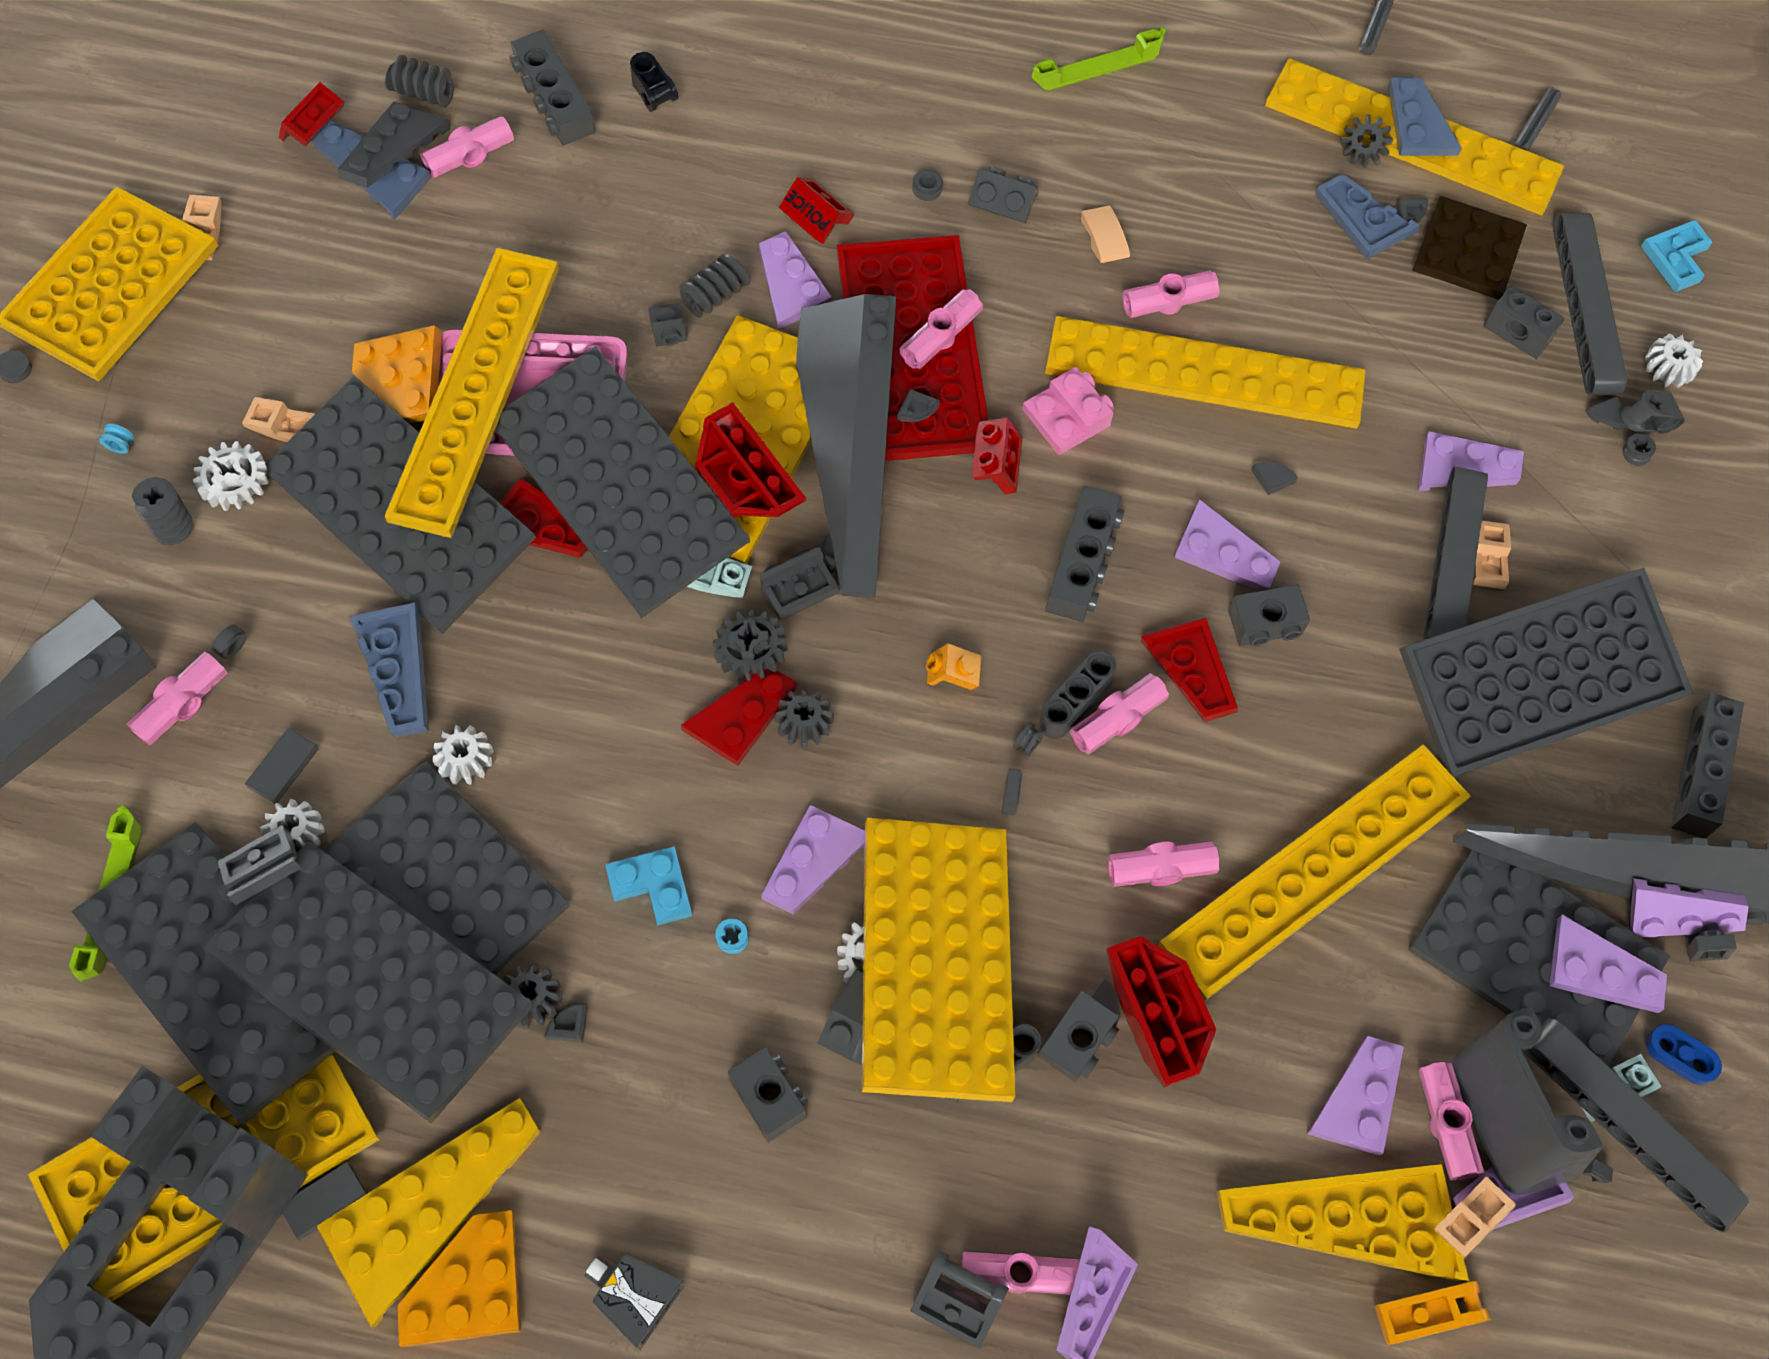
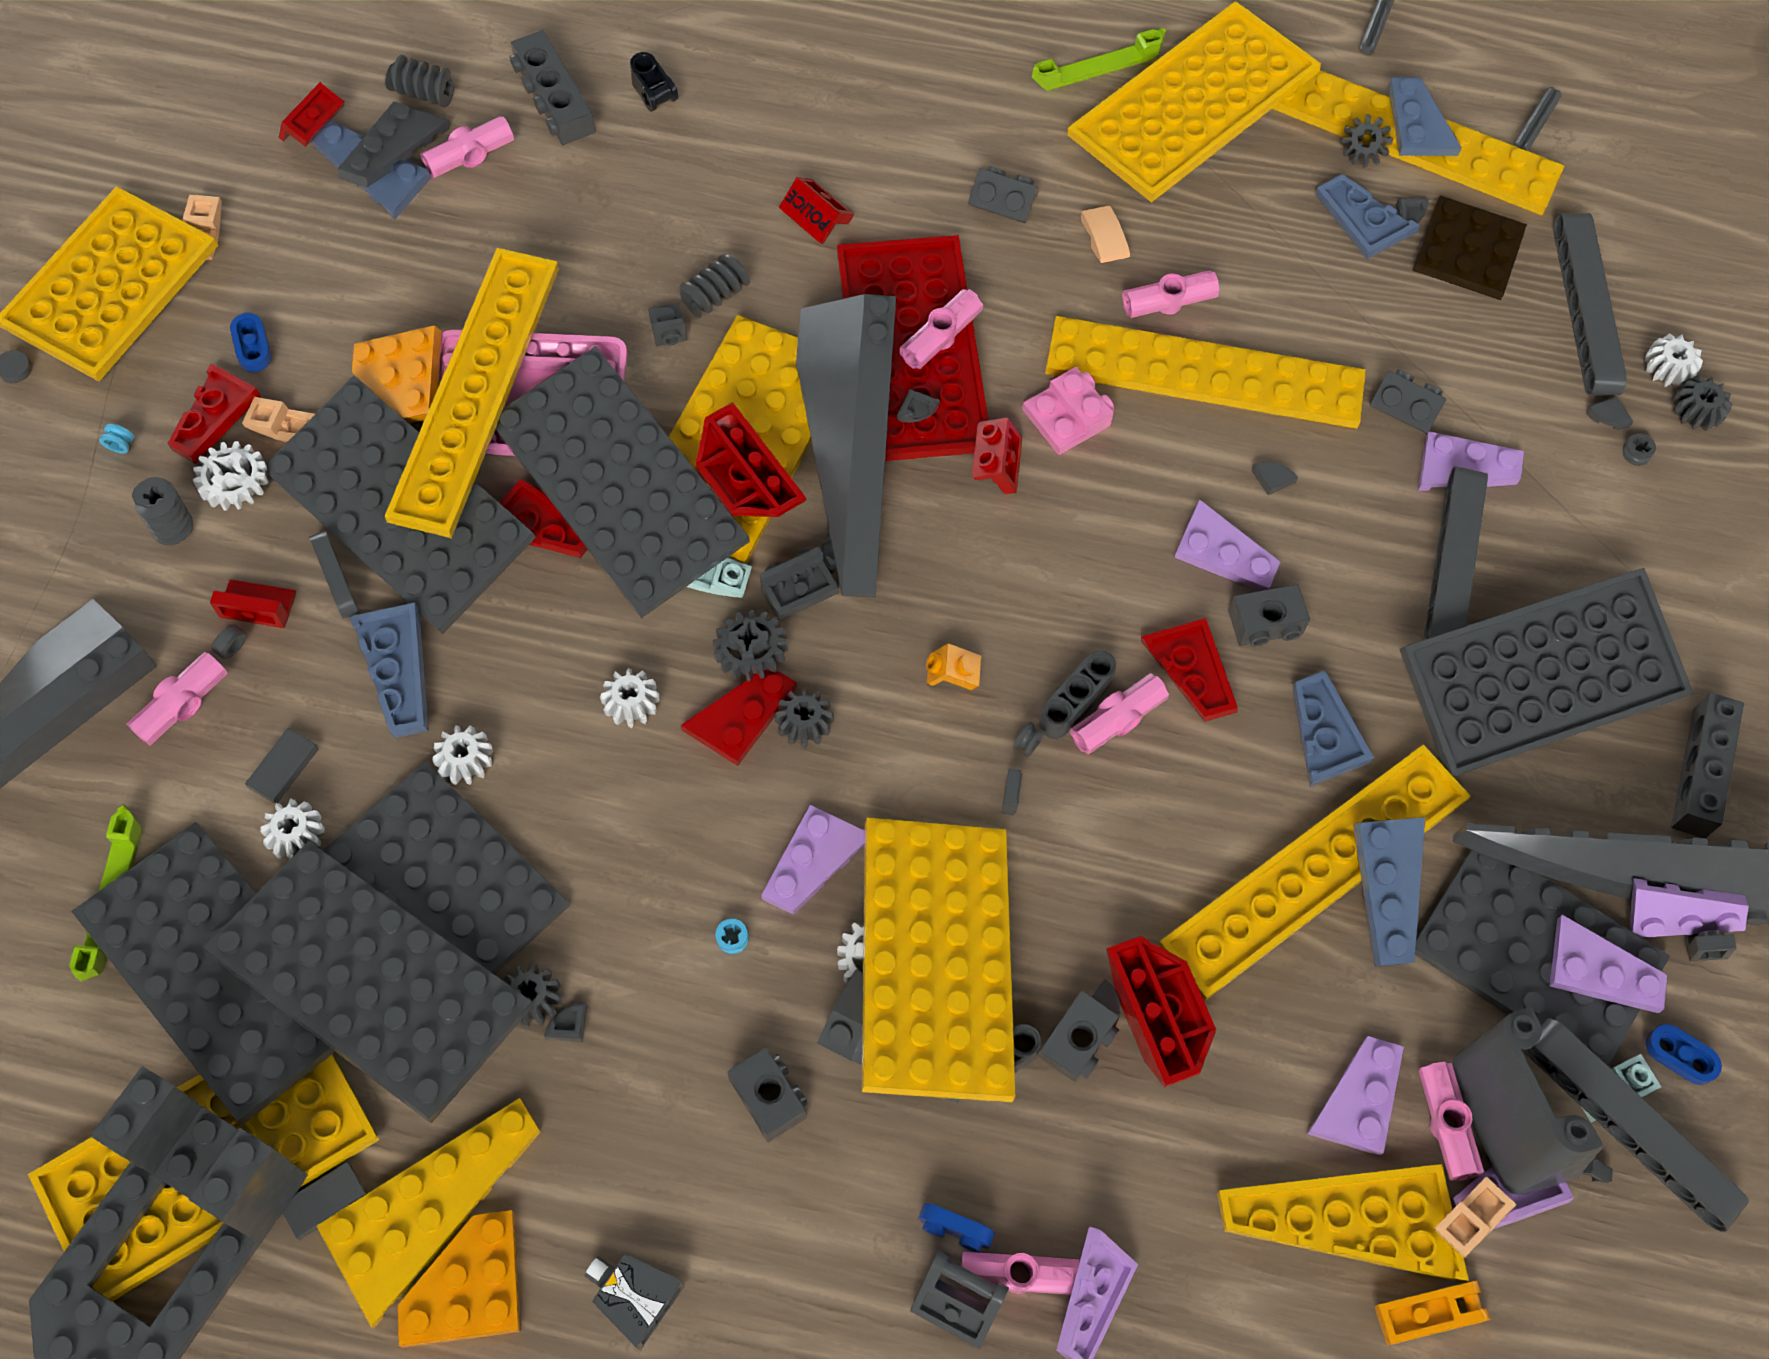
dark grey plate [217,825,301,905] -> none
medium azure plate [605,846,692,926] -> none
lavender wing [759,231,832,330] -> none
dark grey tile [912,170,943,201] -> none
dark grey brick [1045,485,1125,623] -> none
bright pink piece [1108,841,1219,887] -> none
light nougat slope [1472,521,1511,590] -> none
dark grey brick [1484,285,1565,360] -> none
dark grey piece [1621,390,1685,434] -> none
medium azure plate [1641,220,1713,292] -> none
none -> red wing [167,363,261,464]
none -> red panel [210,579,296,628]
none -> blue plate [230,313,272,372]
none -> dark grey beam [309,531,359,619]
none -> white gear [600,667,660,729]
none -> blue plate [918,1203,995,1253]
none -> yellow plate [1068,1,1321,203]
none -> sand blue wing [1292,670,1374,787]
none -> sand blue wing [1353,817,1425,967]
none -> dark grey bracket [1370,369,1446,434]
none -> dark grey gear [1673,376,1733,431]

